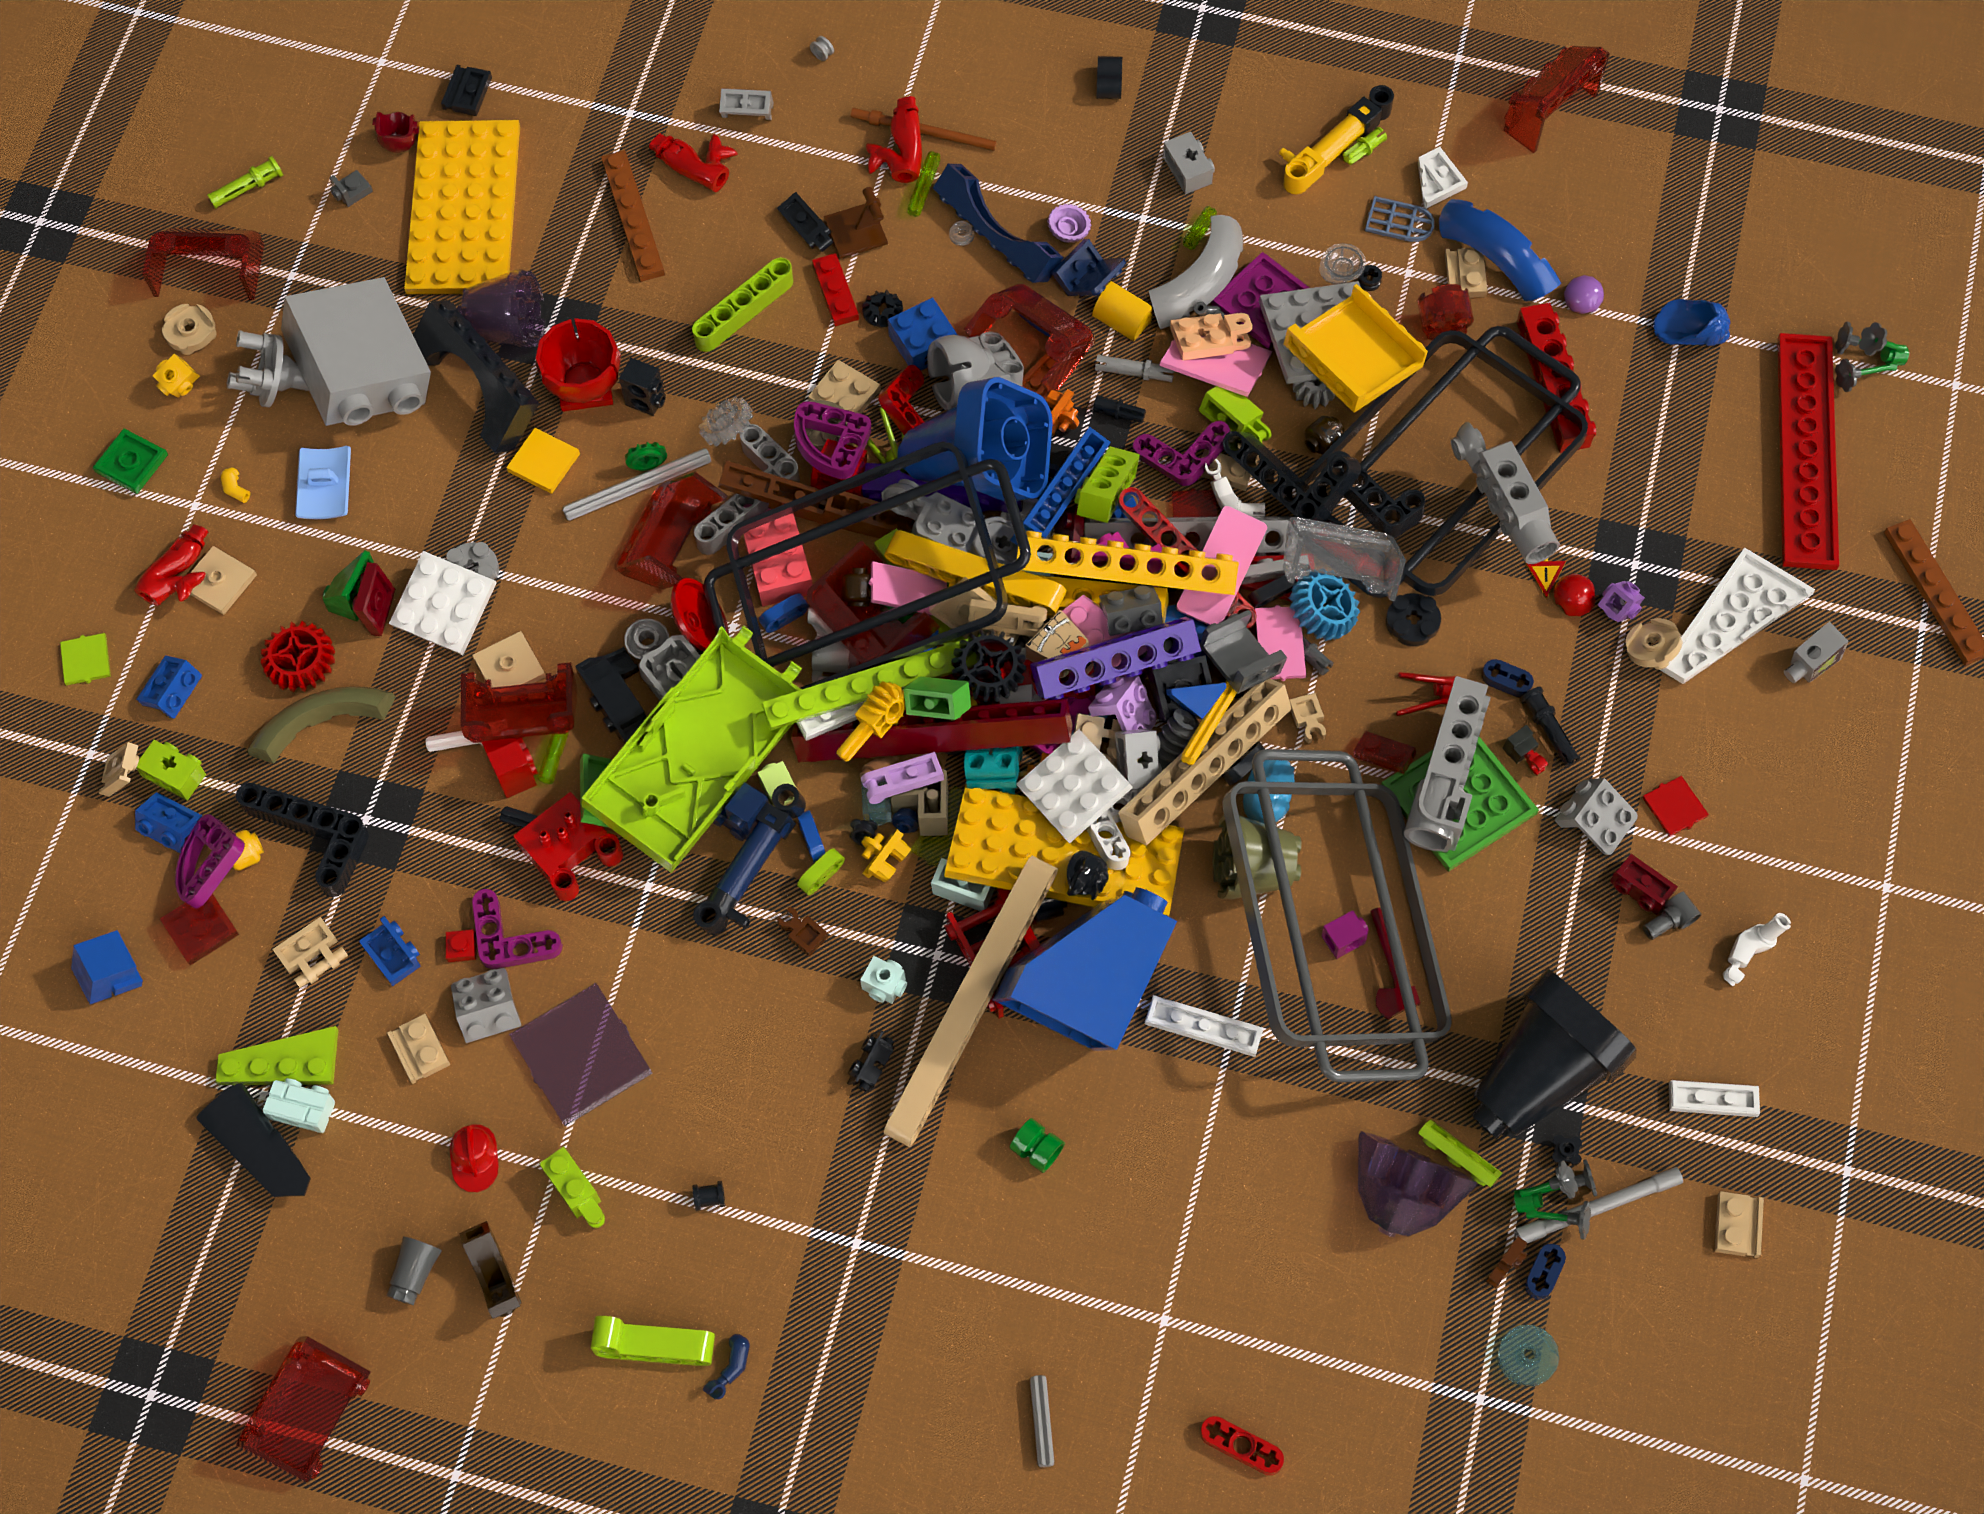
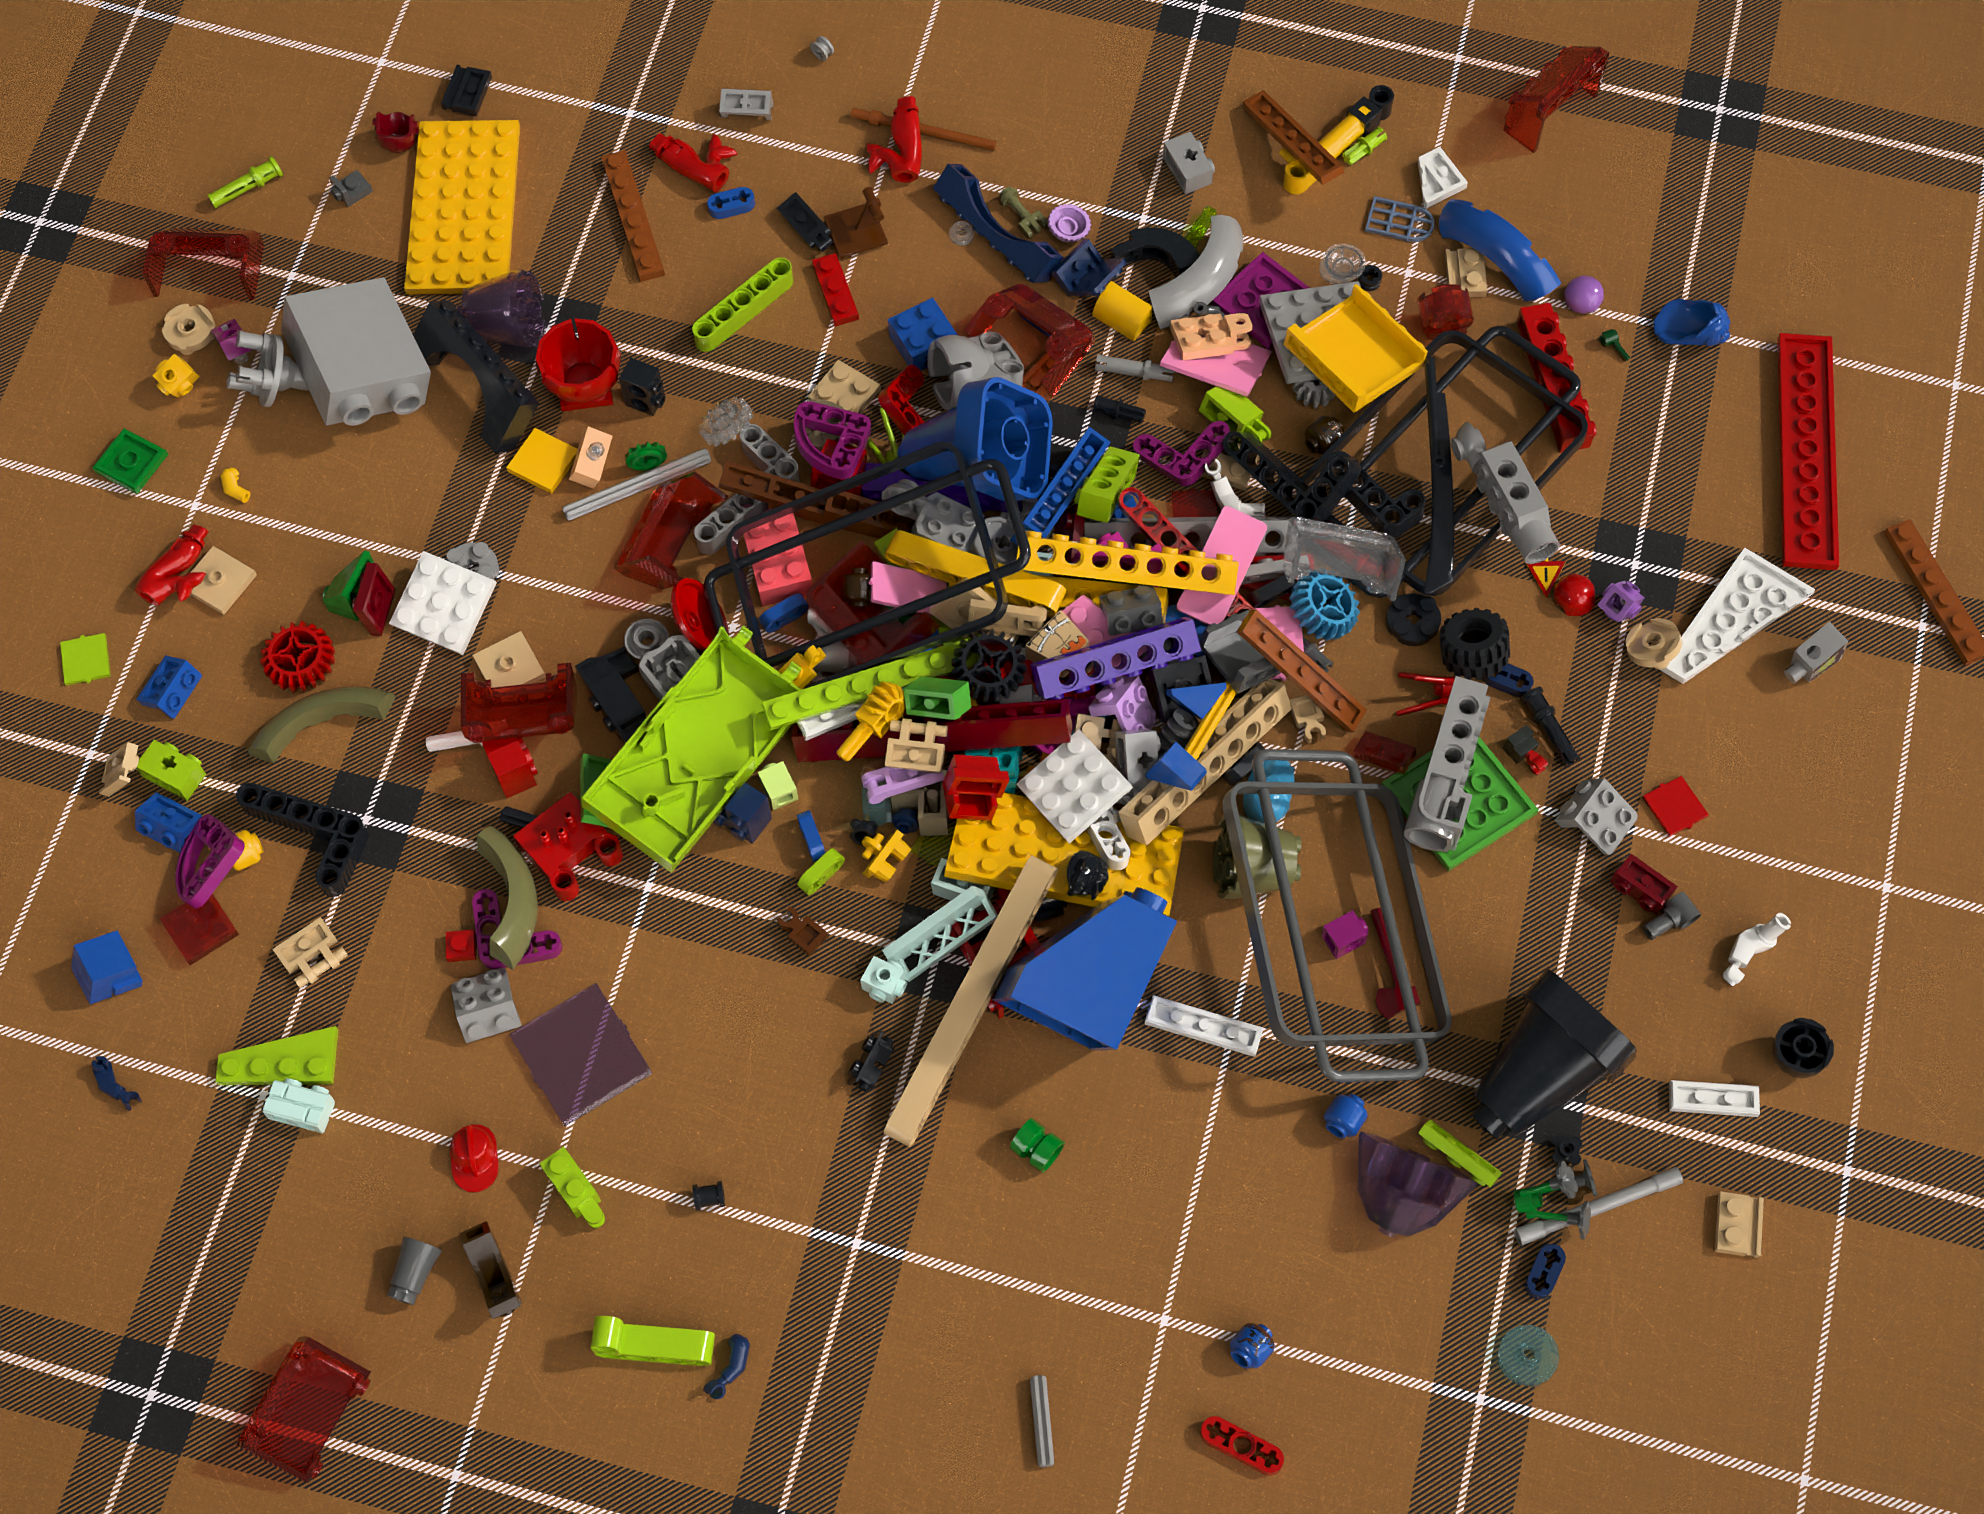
black panel [196,1083,311,1198] -> none
light blue shield [295,446,351,519] -> none
blue bracket [359,916,421,986] -> none
tan plate [387,1014,450,1084] -> none
clear neon green piece [537,728,569,784] -> none
piece [693,784,806,935] -> none
black gear [862,290,903,327] -> none
clear neon green axle [907,151,941,217] -> none
orange hips [1046,389,1080,436] -> none
black axle [1096,56,1123,99] -> none
reddish brown plate [1486,1236,1528,1289] -> none
dark grey plant [1835,321,1909,392] -> none
none -> dark blue arm [92,1056,142,1111]
none -> magenta piece [211,319,253,365]
none -> olive brick [477,826,538,970]
none -> light nougat piece [569,426,612,489]
none -> blue beam [707,187,755,219]
none -> yellow plate [778,645,826,689]
none -> light aqua fence [882,886,998,982]
none -> tan plate [885,718,948,773]
none -> red plate [942,754,1009,821]
none -> olive hinge [999,186,1049,239]
none -> black arch [1110,228,1200,278]
none -> blue slope [1145,742,1207,791]
none -> blue head [1230,1323,1275,1369]
none -> dark orange plate [1236,609,1367,732]
none -> dark orange plate [1242,90,1344,185]
none -> blue head [1324,1094,1368,1139]
none -> black piece [1423,356,1454,596]
none -> black tyre [1439,608,1510,680]
none -> dark green hand [1599,329,1630,362]
none -> black cylinder [1772,1018,1834,1078]

